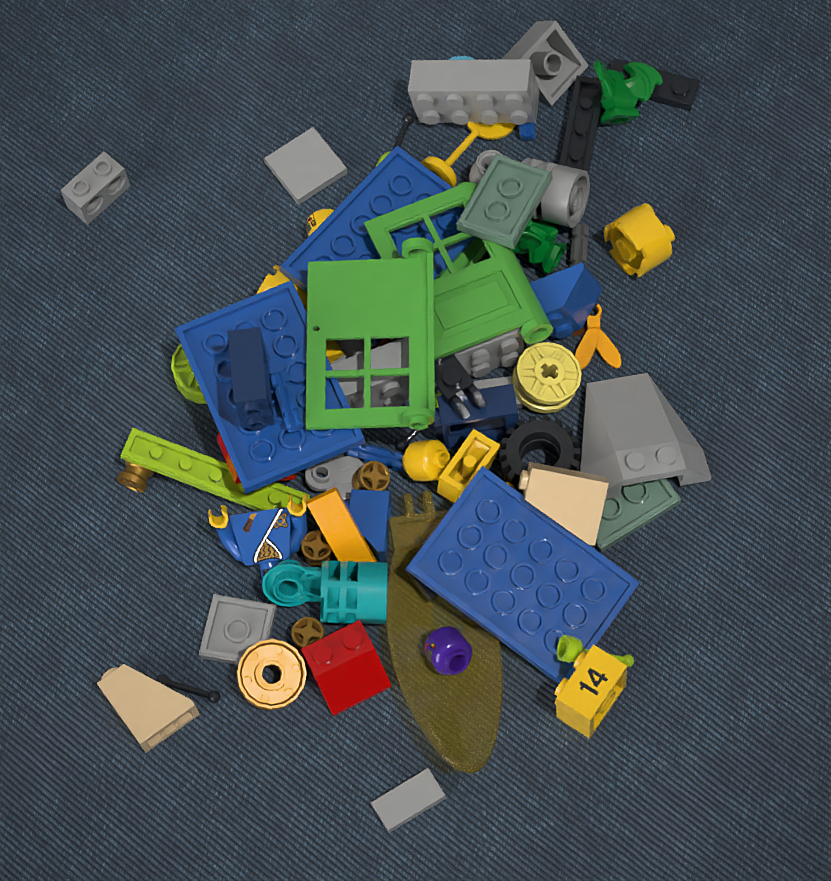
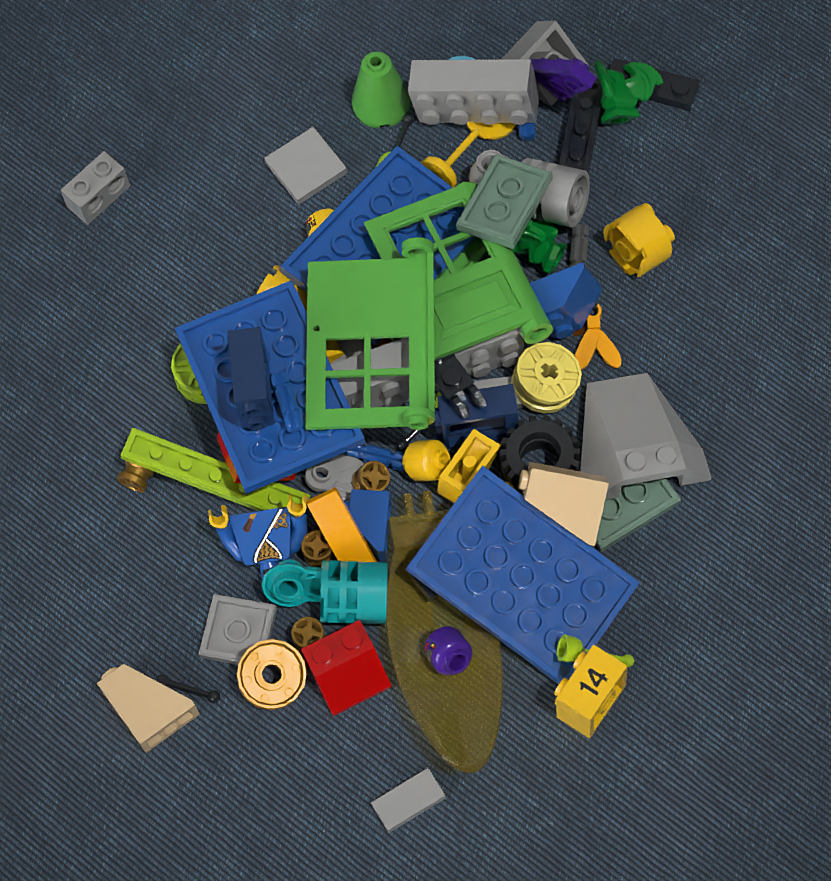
none -> bright green cone [352,52,410,128]
none -> dark purple wing [531,58,597,103]

